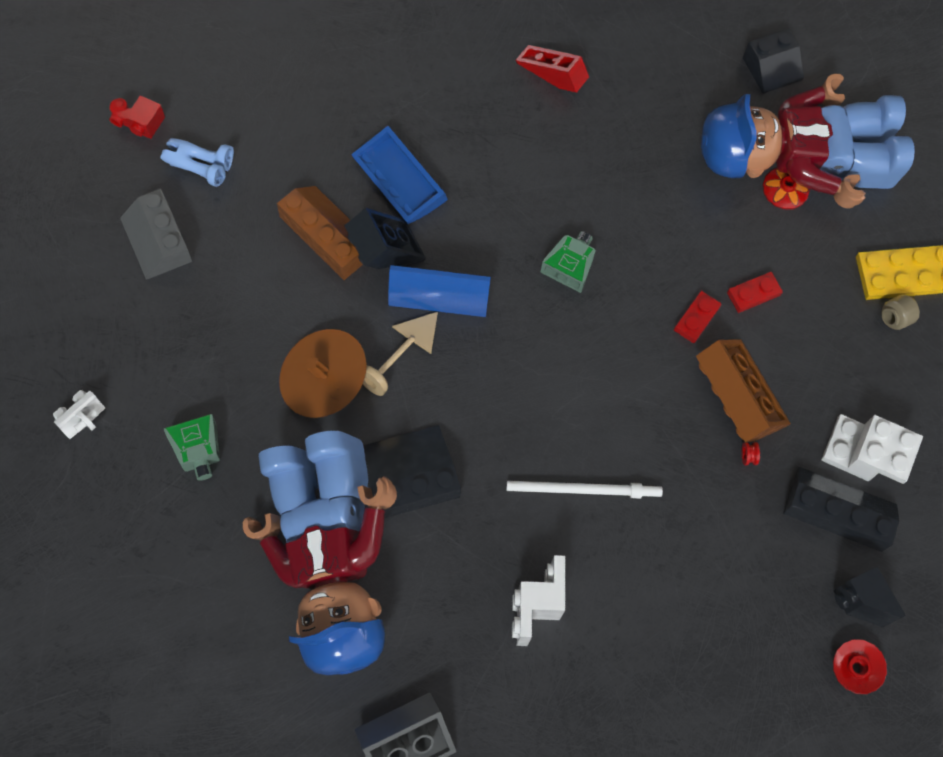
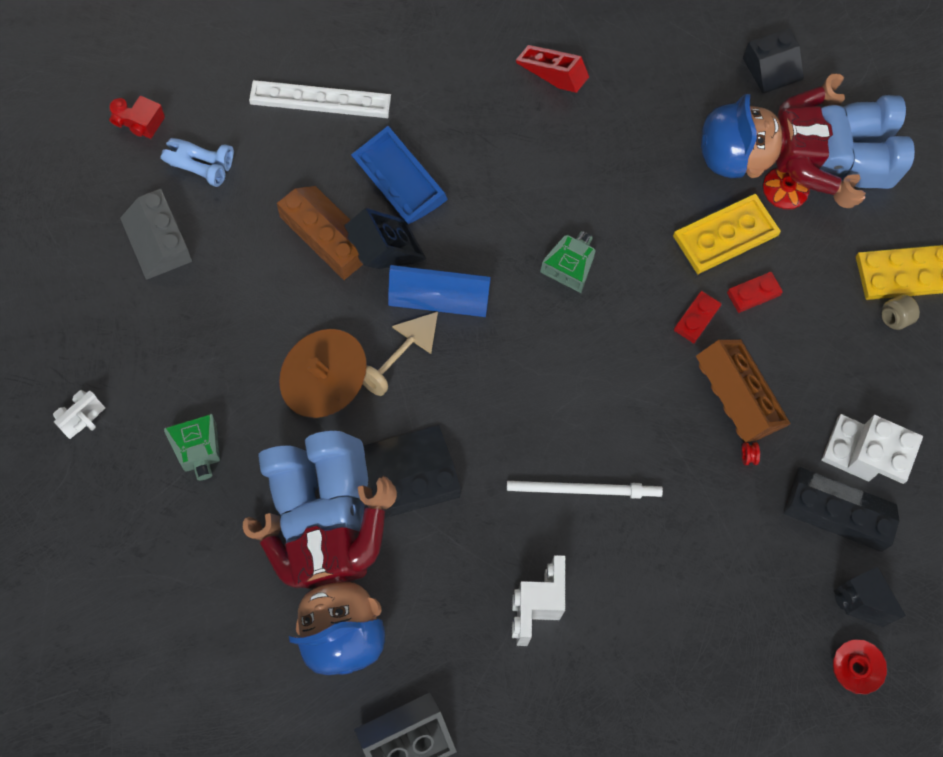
none -> white tile [249,80,391,118]
none -> yellow plate [673,194,781,274]

